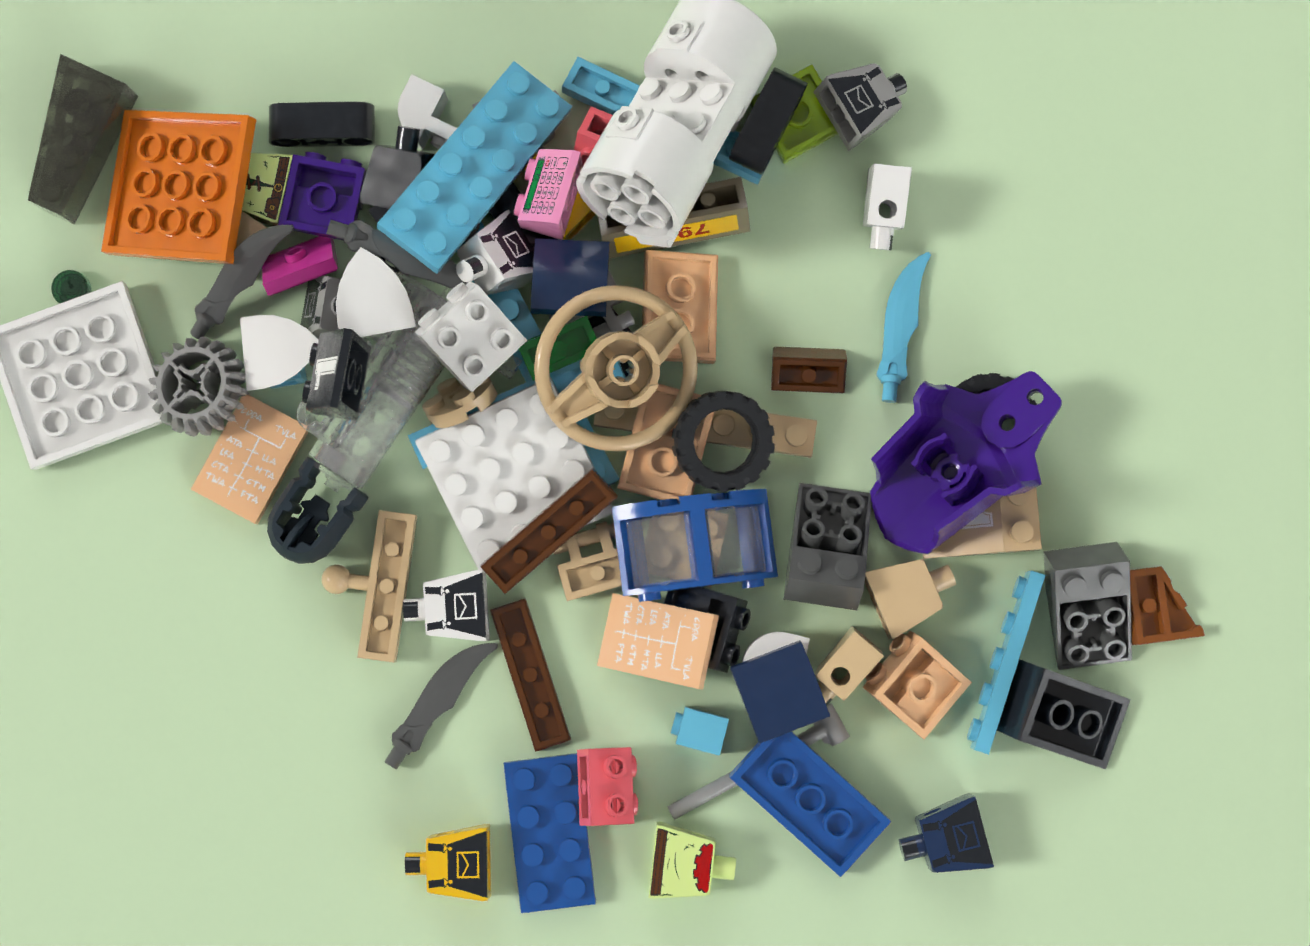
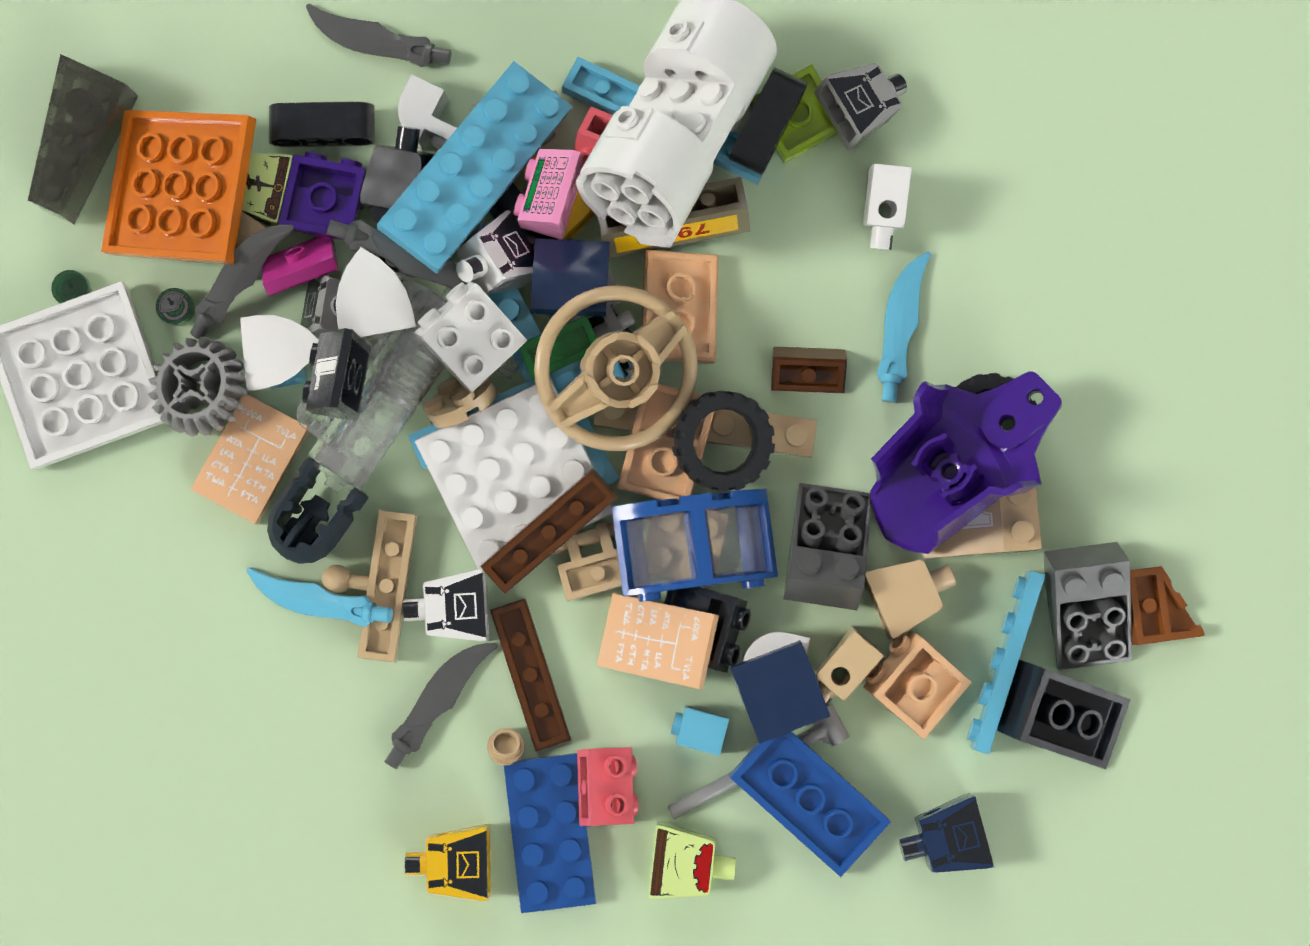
none -> tile [156,288,195,326]
none -> medium azure sword [247,567,393,627]
none -> dark grey sword [306,4,452,67]
none -> tan plate [487,728,525,766]

